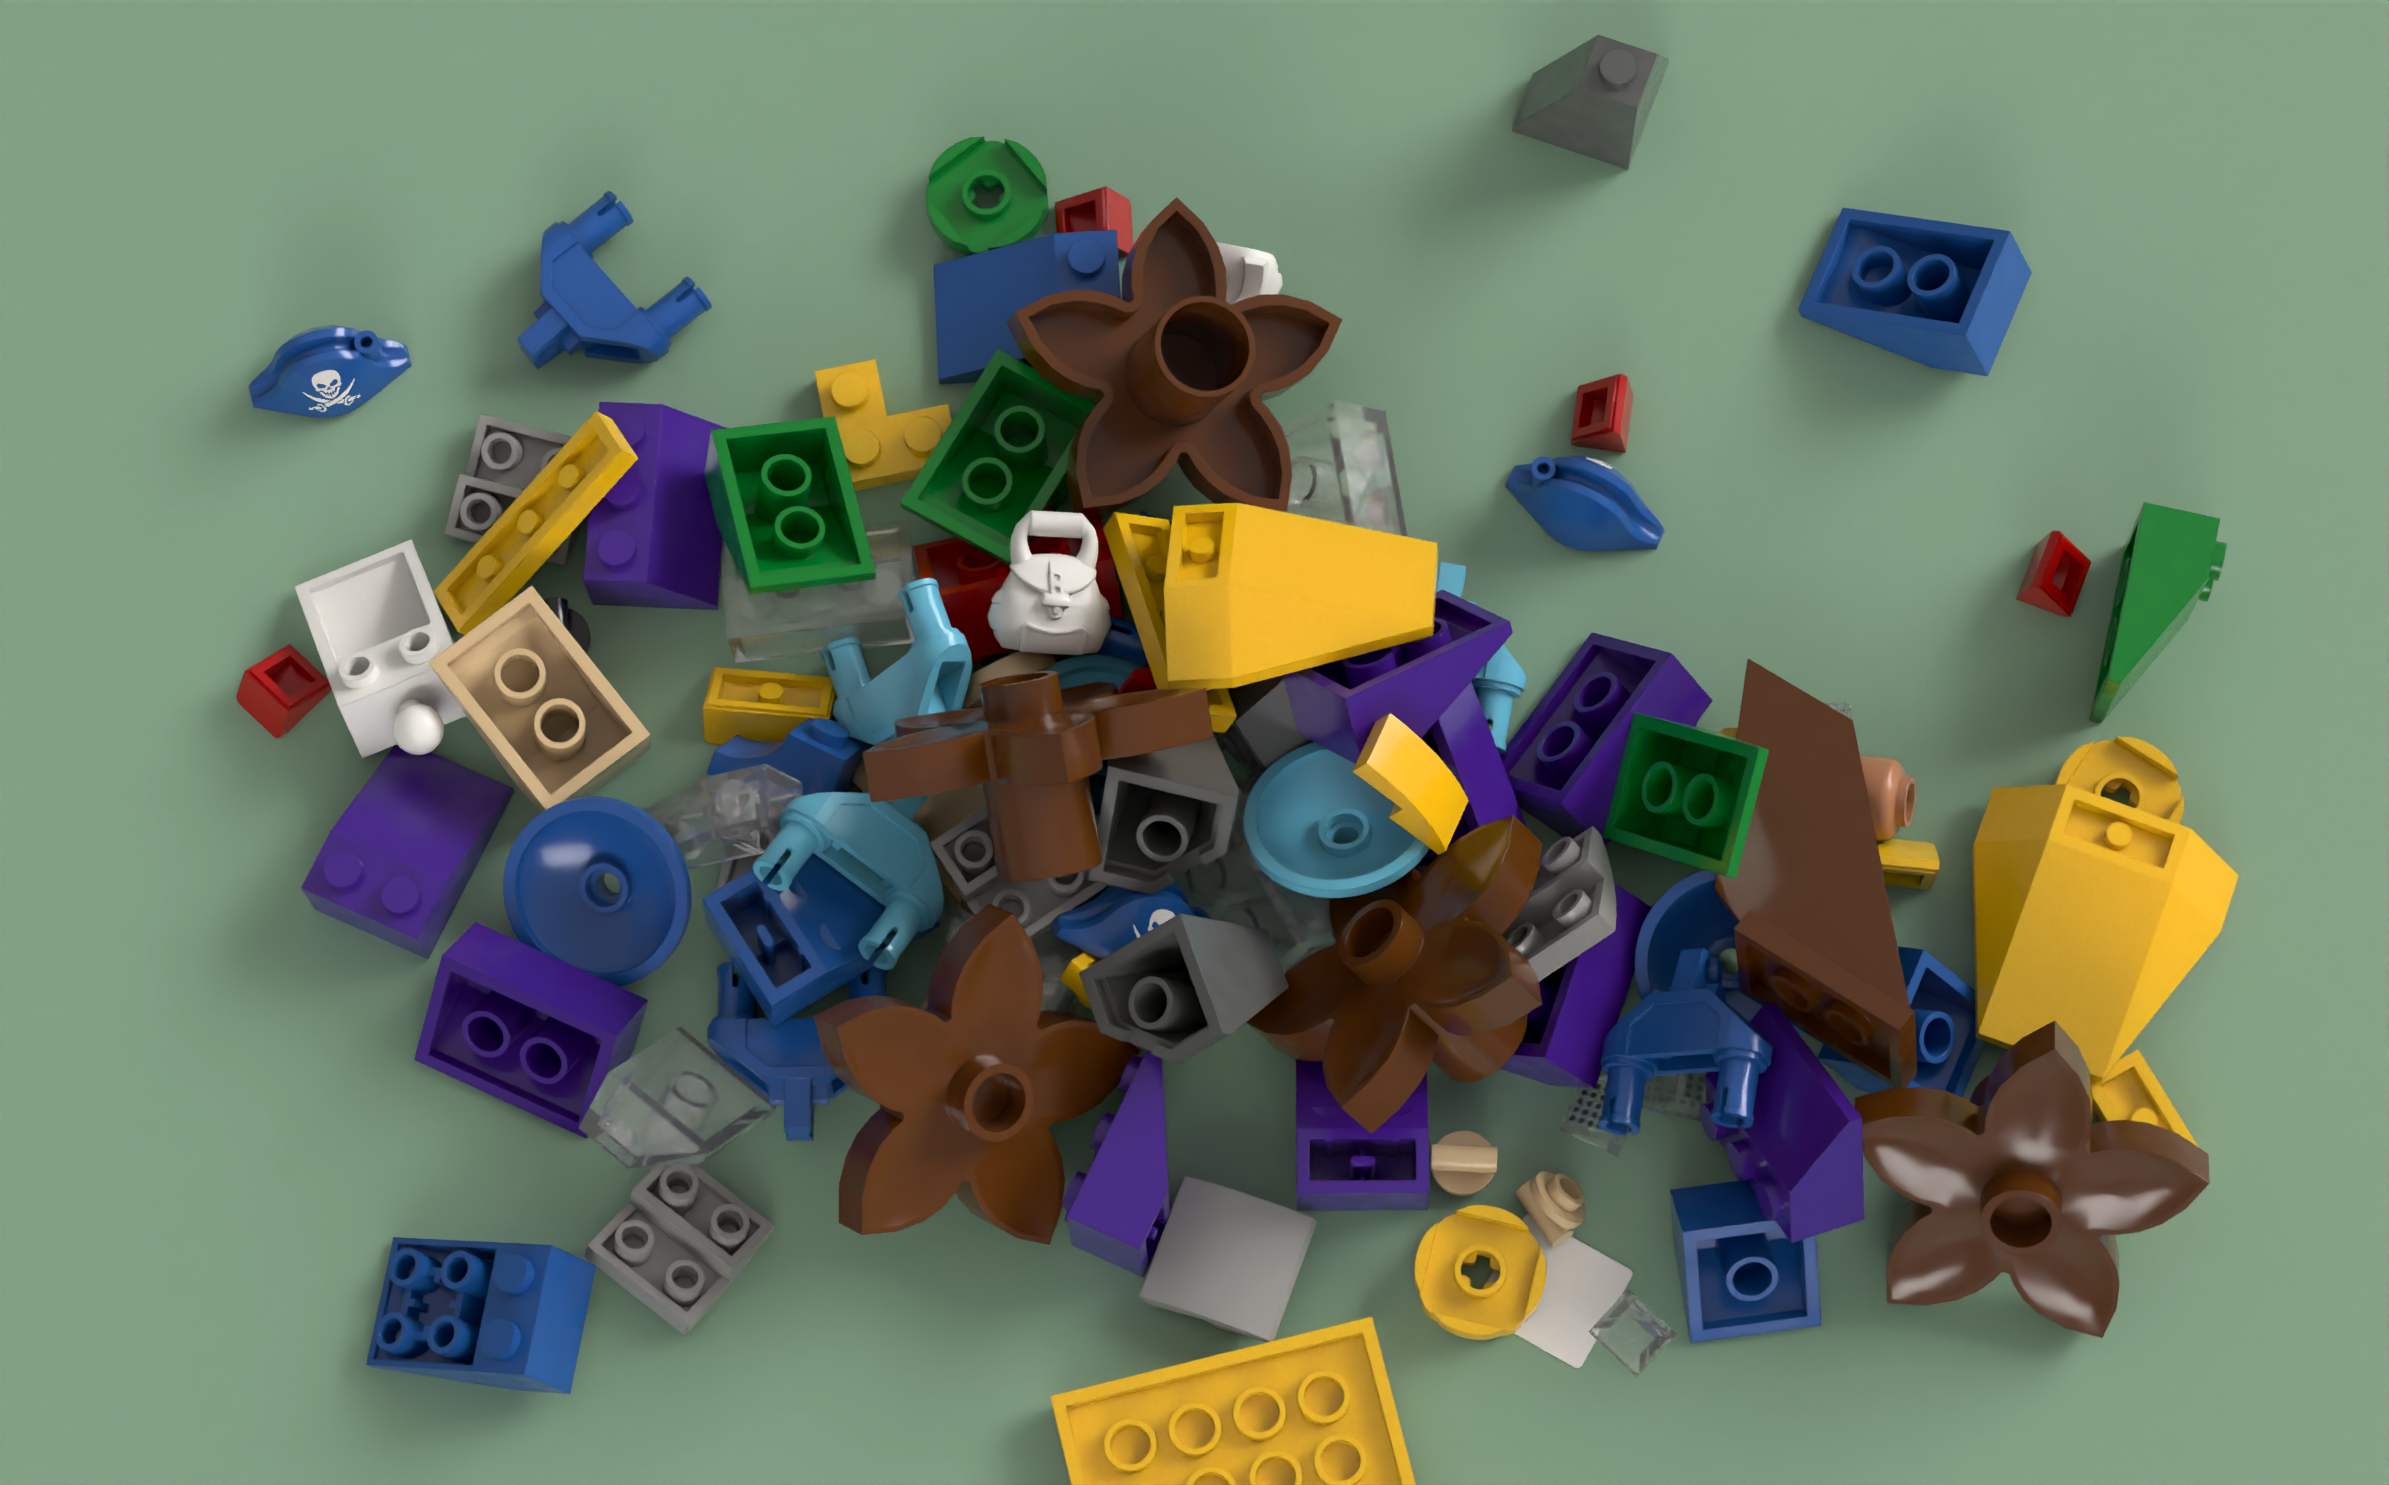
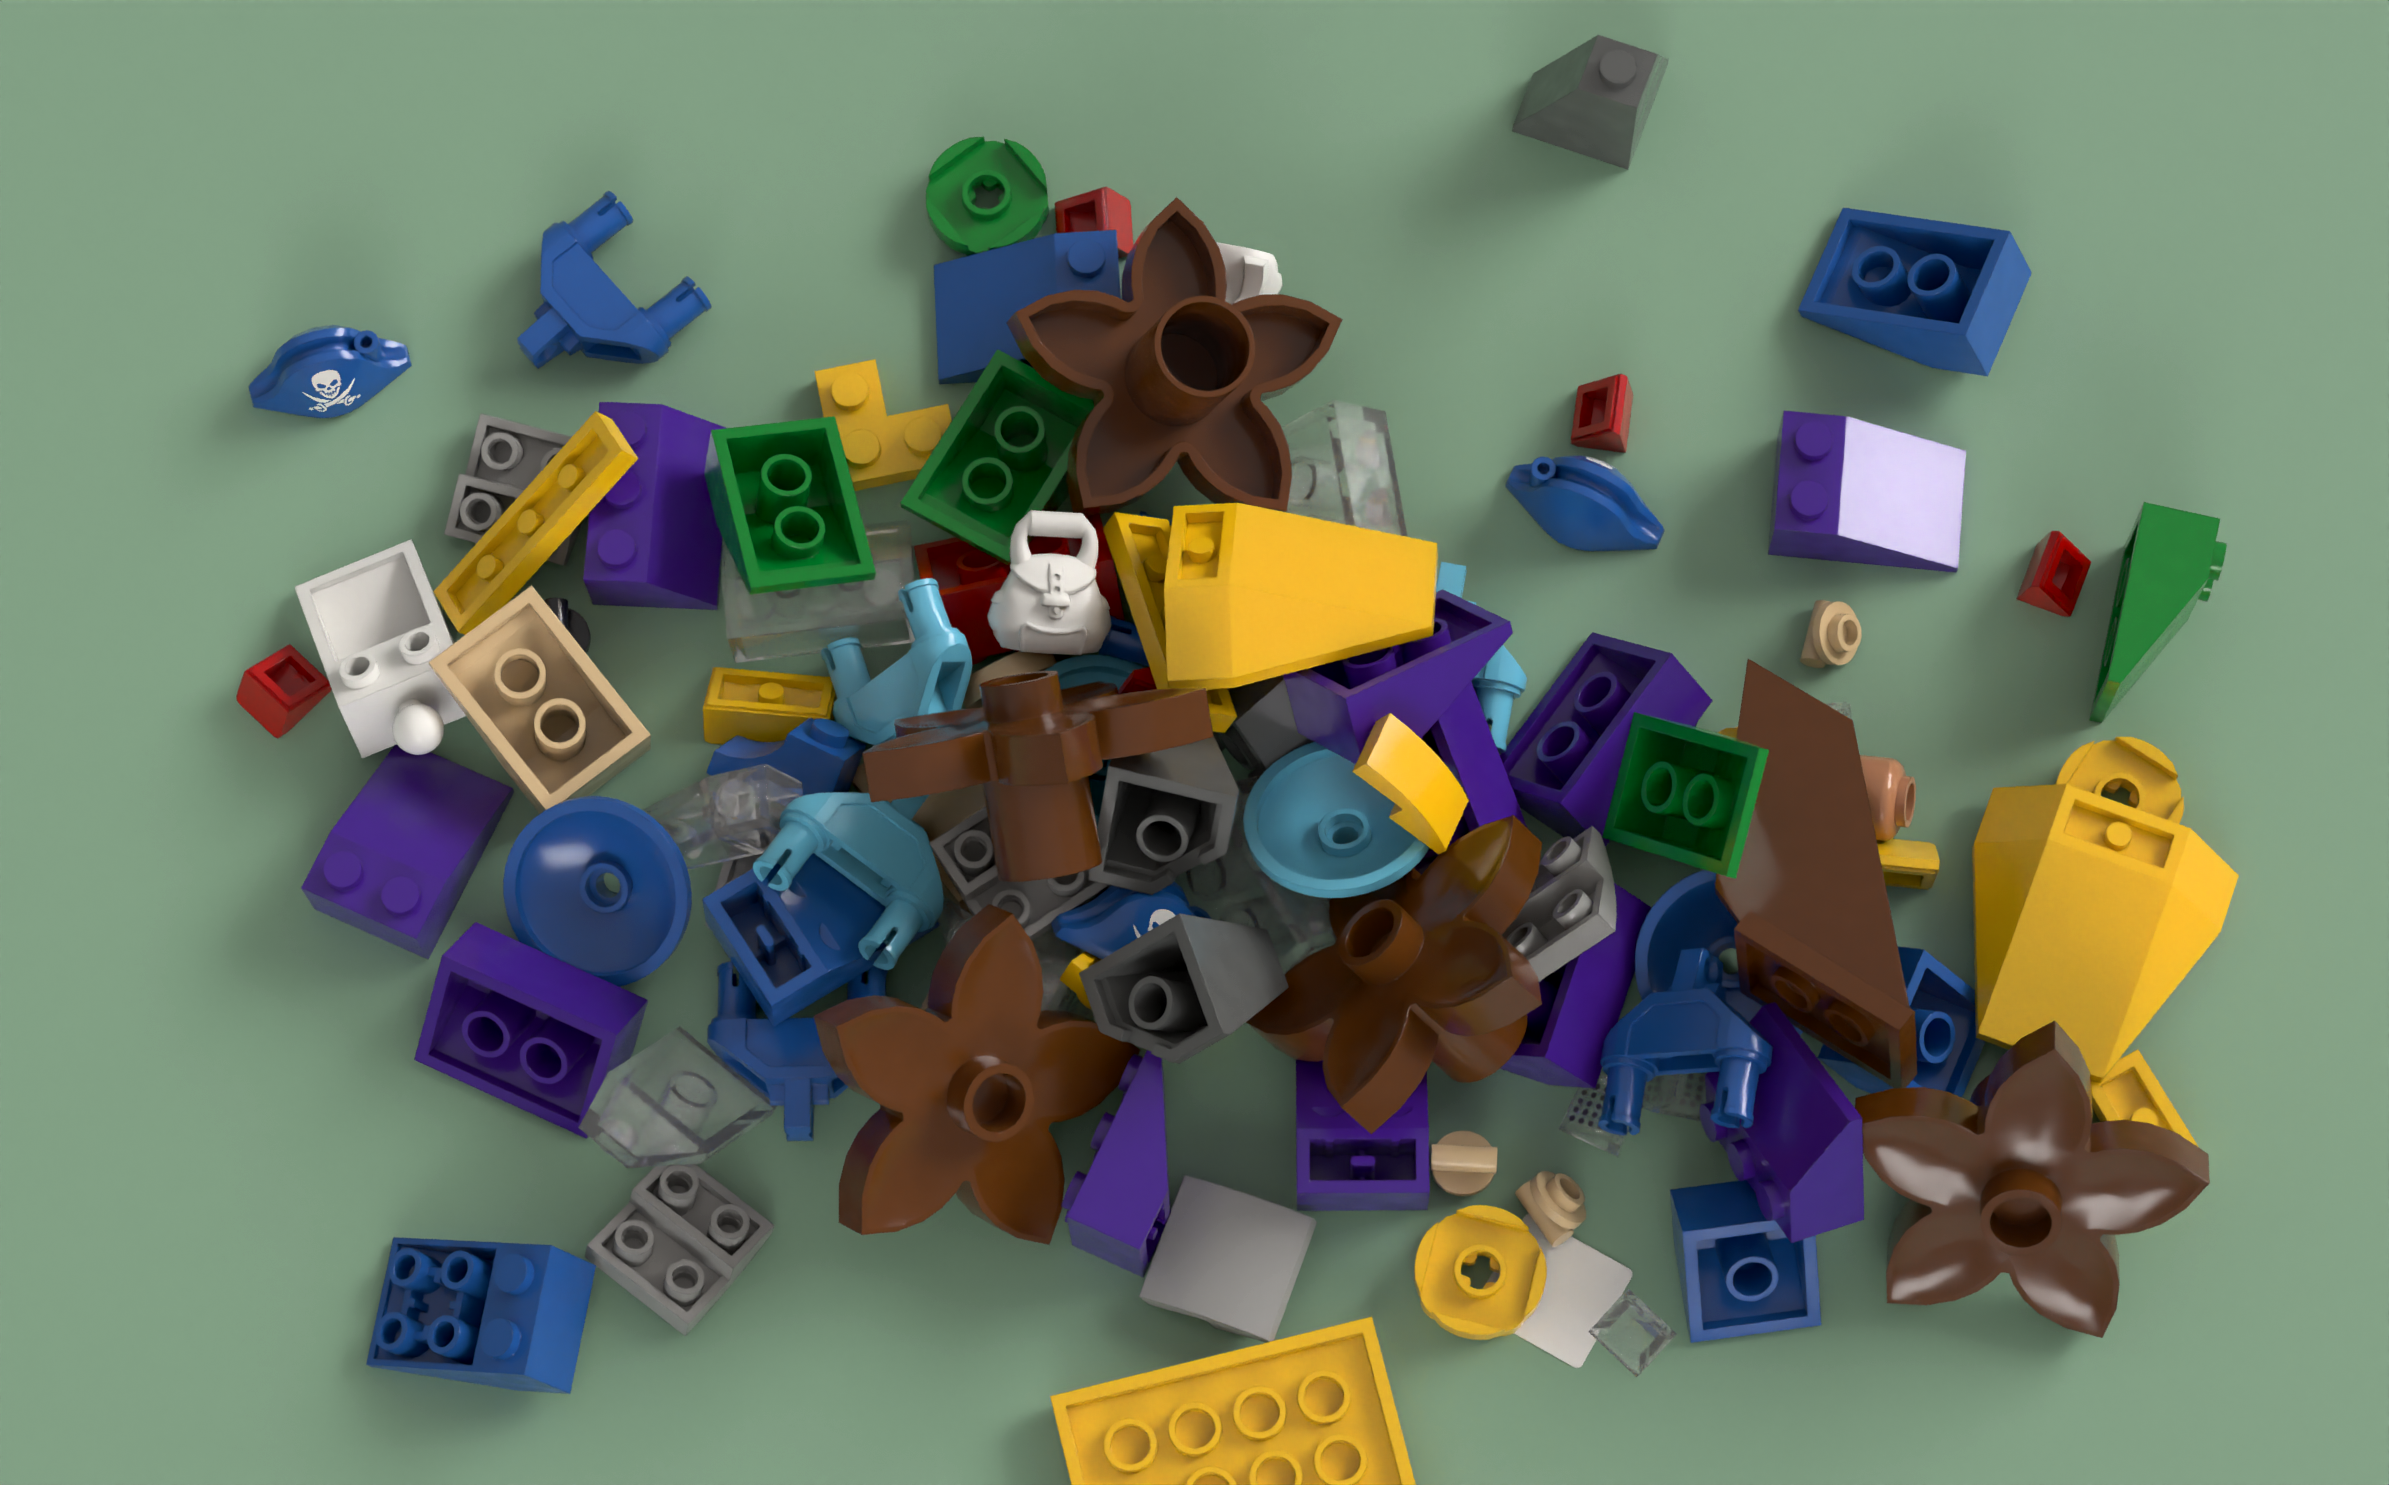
none -> slope [1768,410,1966,573]
none -> tan plate [1800,600,1862,668]

